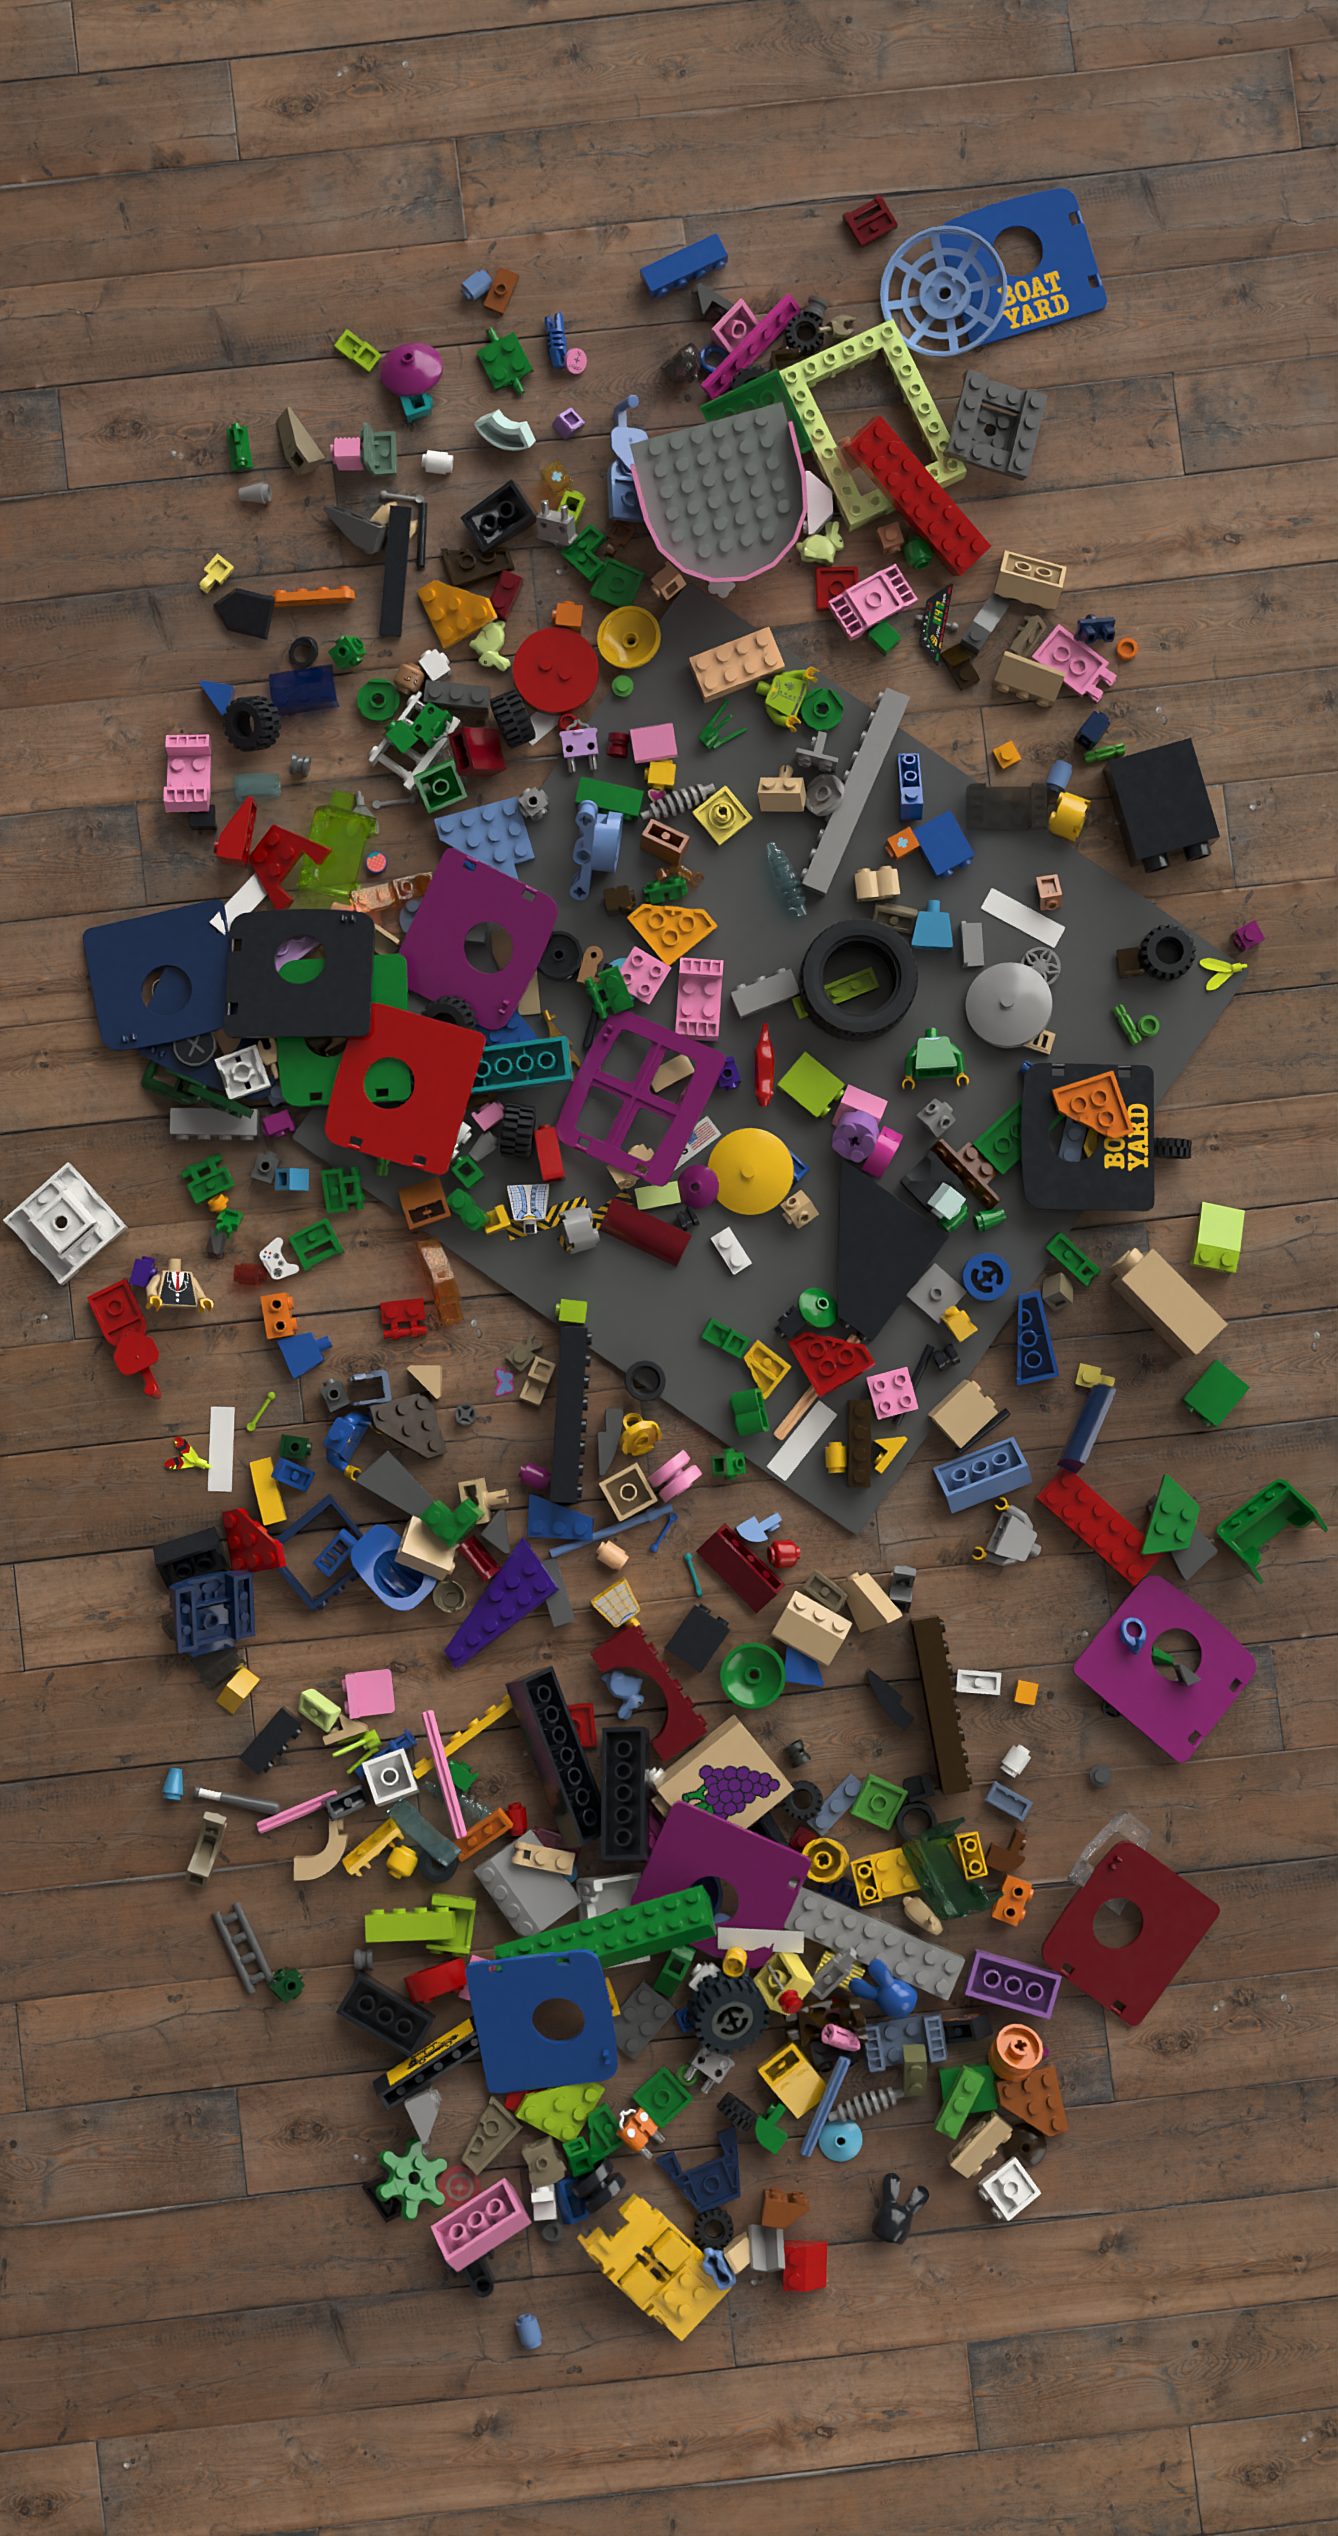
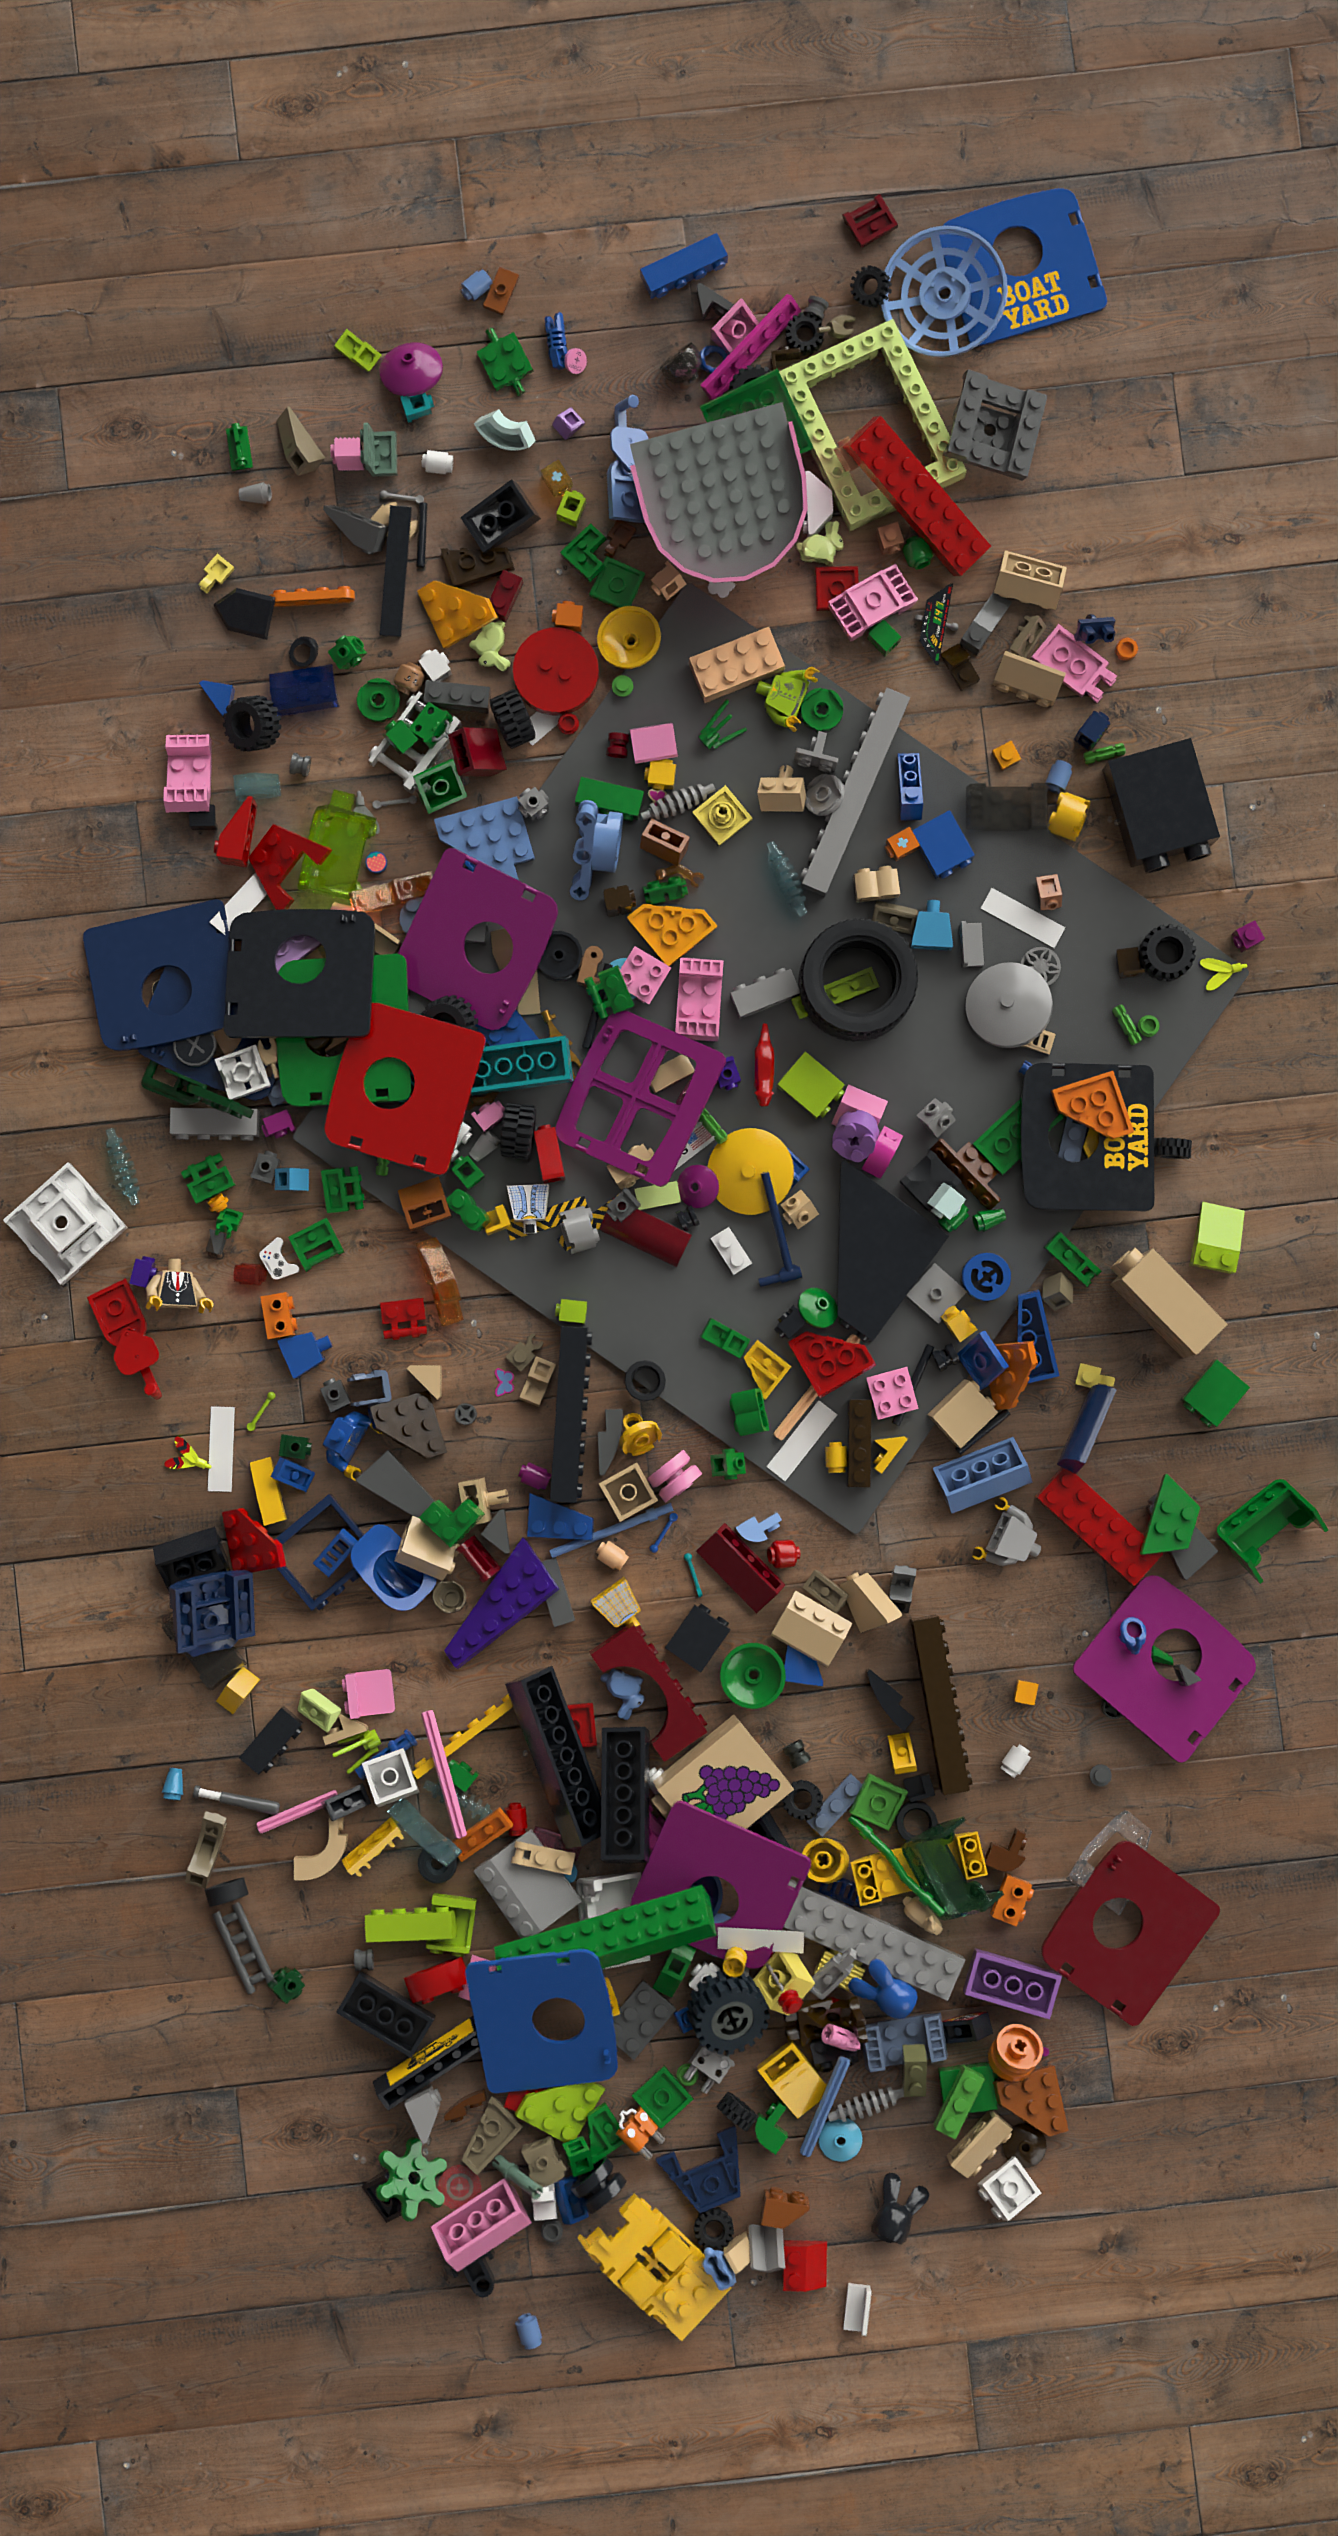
yellow head [386,1845,418,1879] -> none
light grey piece [537,500,578,548] -> none
lavender piece [559,719,598,773] -> none
dark red plate [788,1825,818,1852] -> none
torso [902,1028,969,1090] -> none
white plate [956,1669,1001,1695] -> none
sand blue plate [984,1781,1033,1822] -> none
none -> clear light blue piece [105,1128,140,1206]
none -> black tyre [204,1877,249,1907]
none -> reddish brown slope [444,2089,487,2123]
none -> sand green pin [492,2155,543,2199]
none -> dark grey brick [606,1188,641,1222]
none -> bright green axle [699,1108,727,1144]
none -> dark blue bar [758,1171,803,1287]
none -> white panel [843,2283,871,2336]
none -> green bar [848,1815,945,1918]
none -> black tyre [850,265,892,308]
none -> yellow slope [888,1732,917,1774]
none -> blue plate [957,1331,1009,1390]
none -> orange plate [989,1341,1038,1410]

